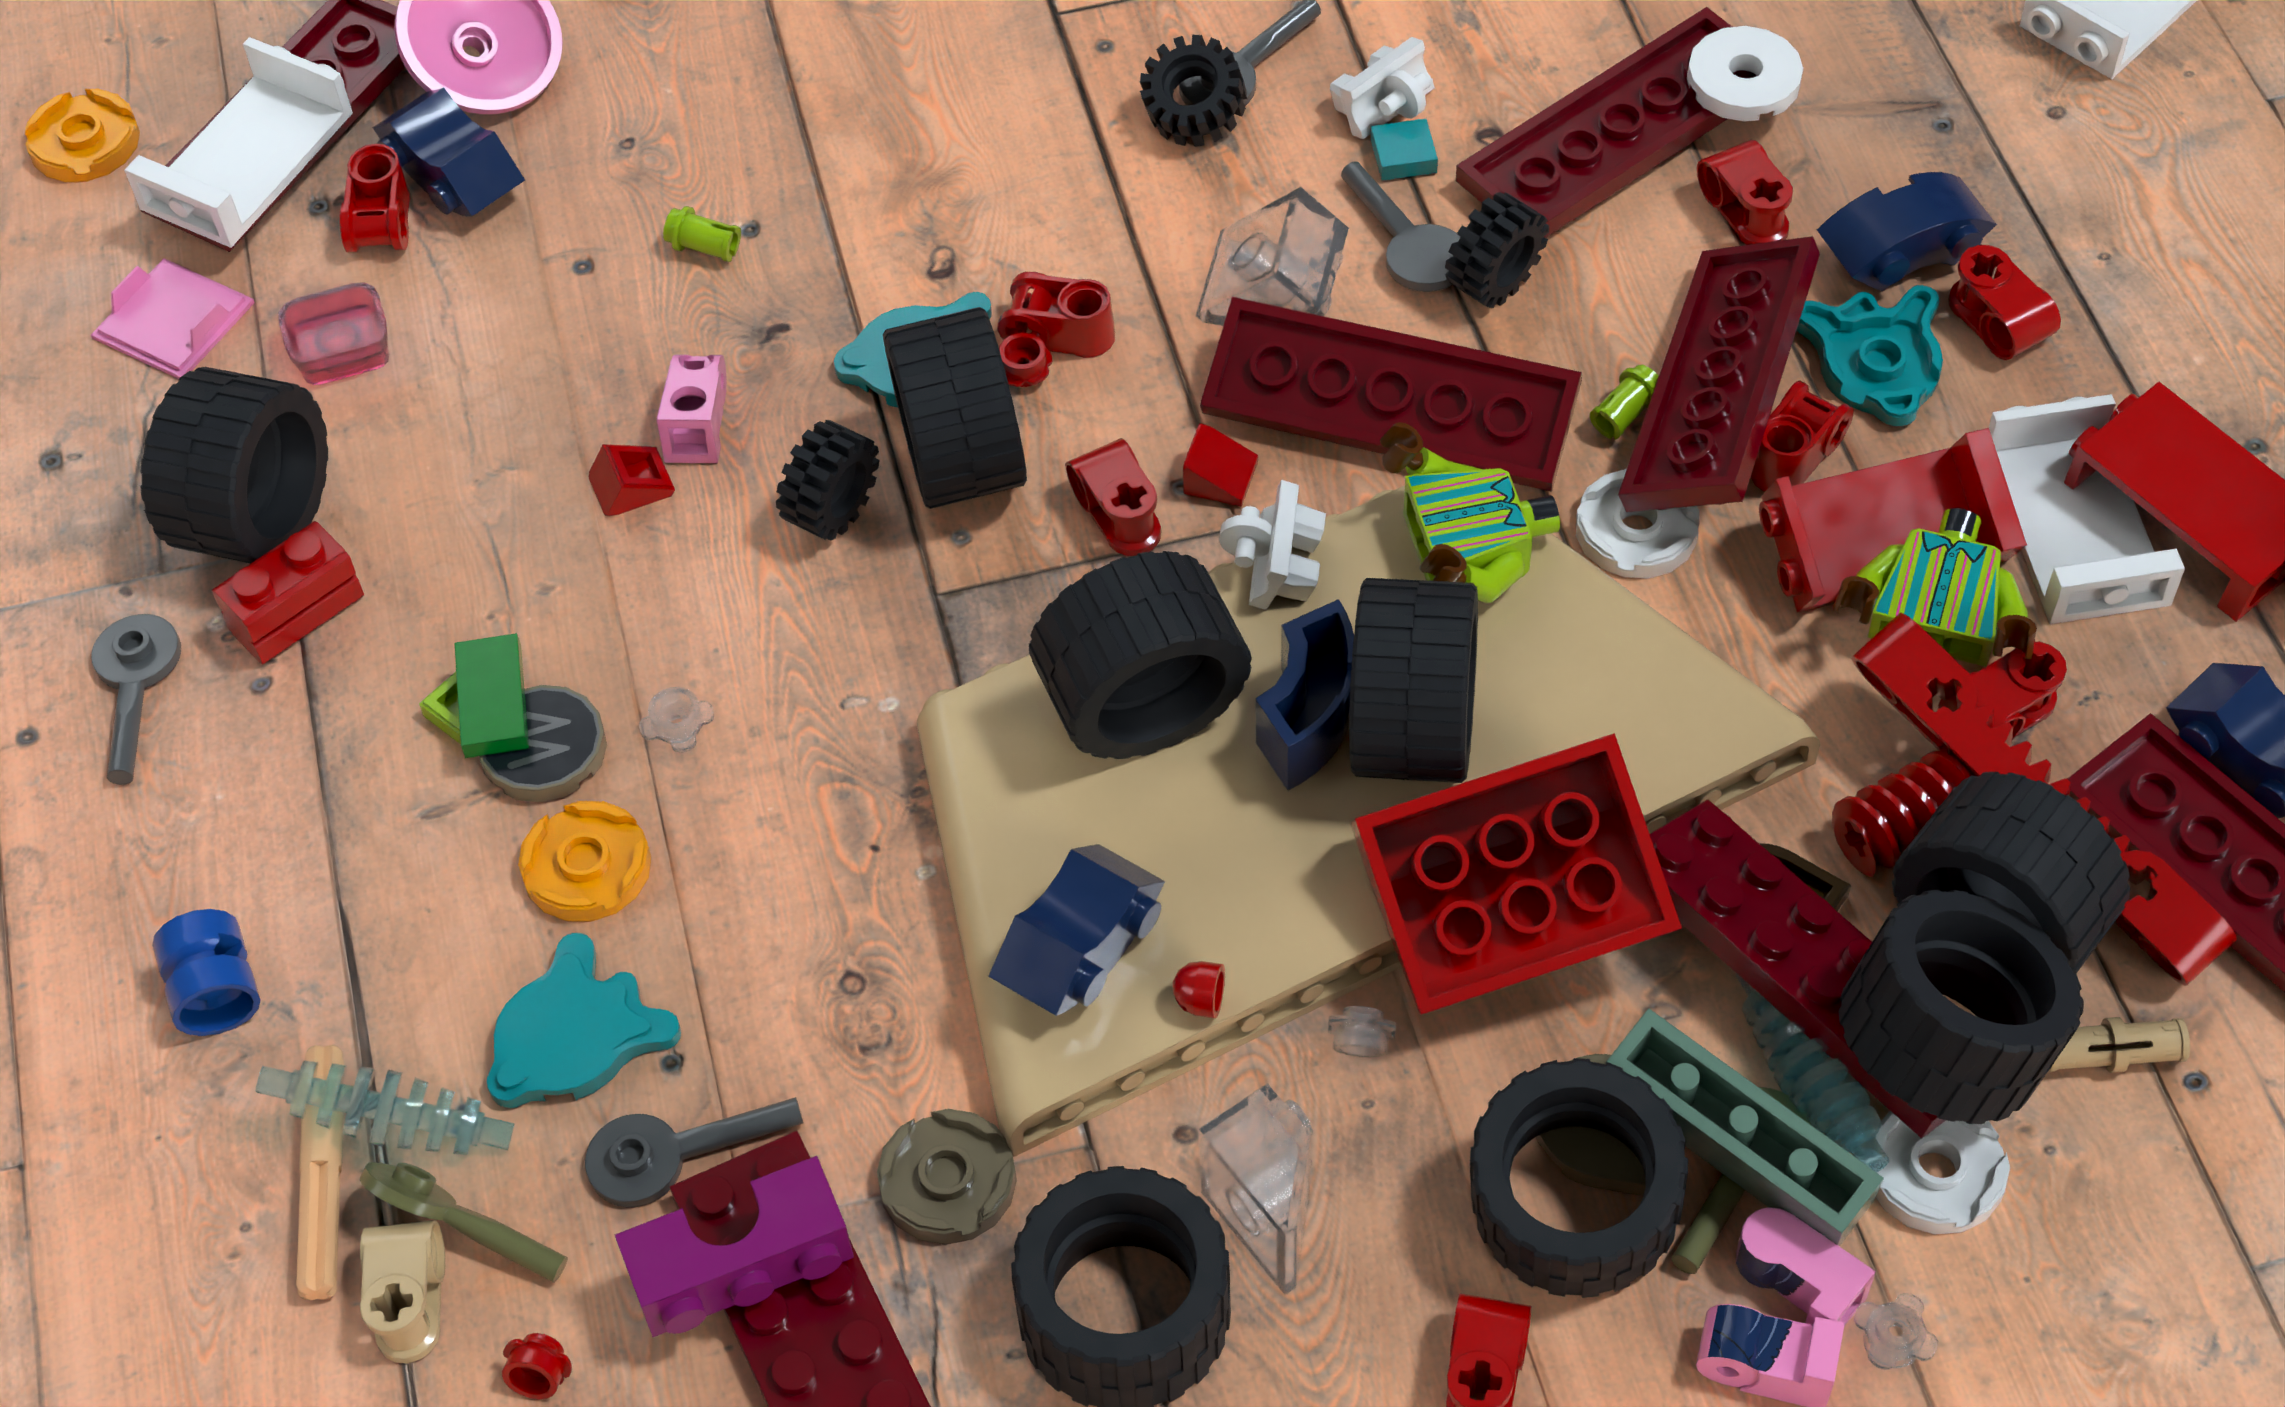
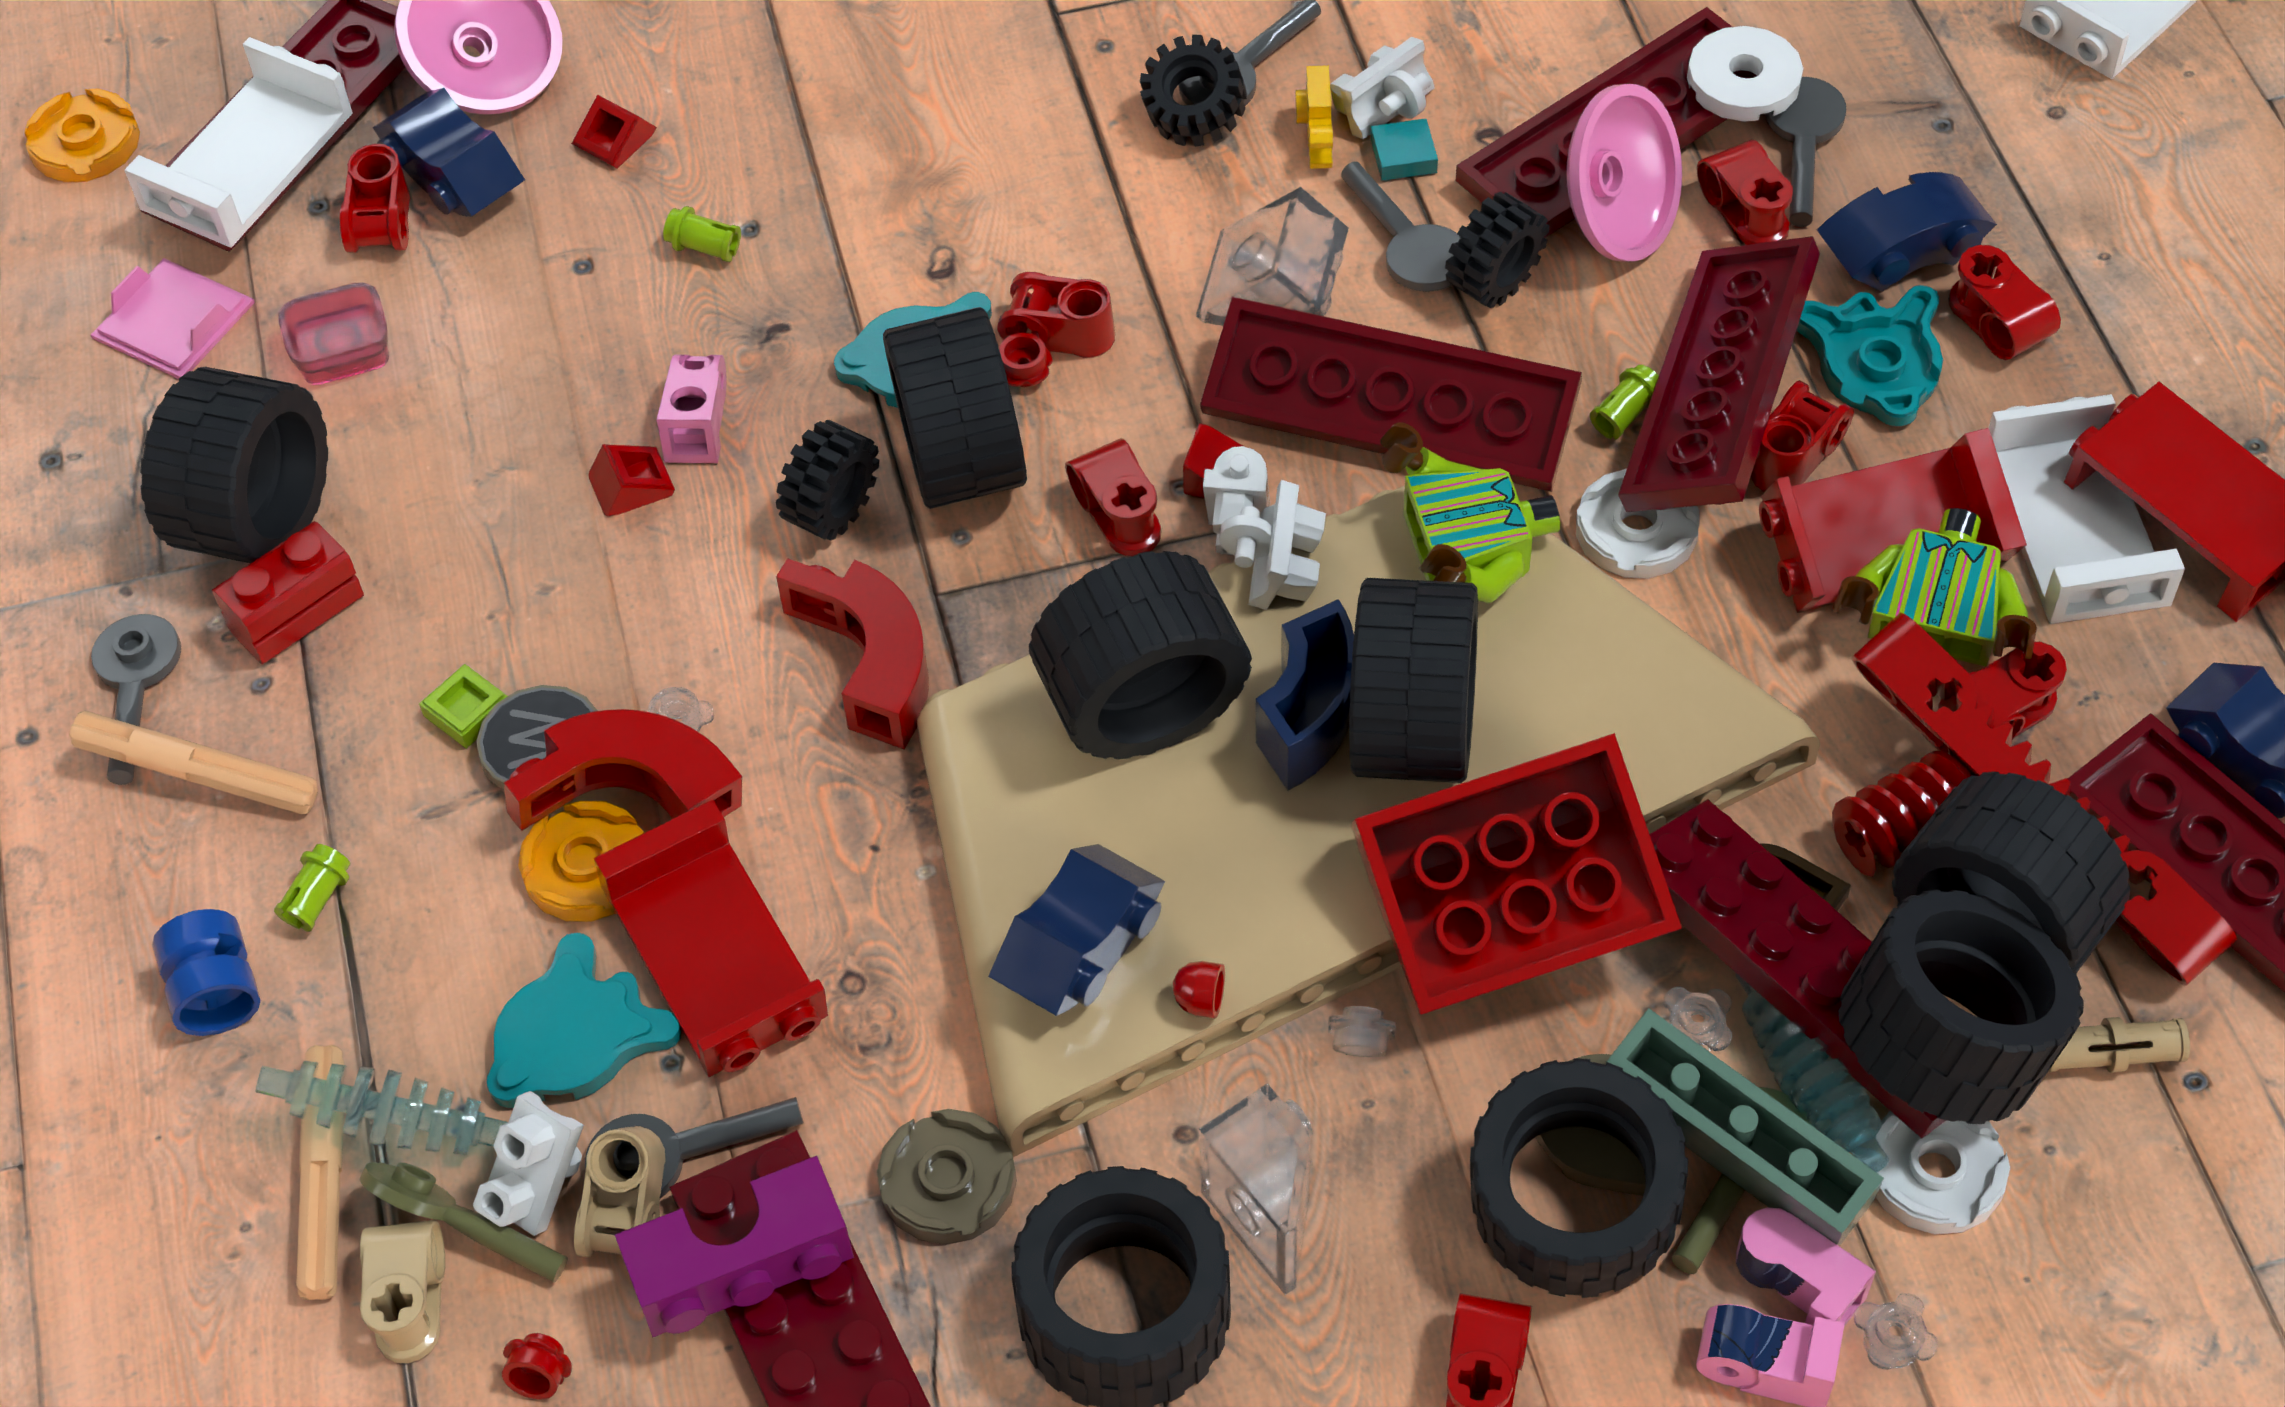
green tile [454,633,529,758] -> none
none -> light nougat axle [69,711,318,814]
none -> lime pin [274,844,350,932]
none -> white hips [473,1091,584,1236]
none -> red arch [504,709,742,831]
none -> red slope [571,94,657,169]
none -> tan piece [574,1126,666,1257]
none -> red panel [594,799,828,1078]
none -> red arch [776,558,929,750]
none -> white hips [1203,446,1270,555]
none -> yellow plate [1295,65,1333,169]
none -> bright pink dish [1567,84,1682,262]
none -> clear plate [1663,987,1732,1052]
none -> dark grey piece [1765,77,1846,227]

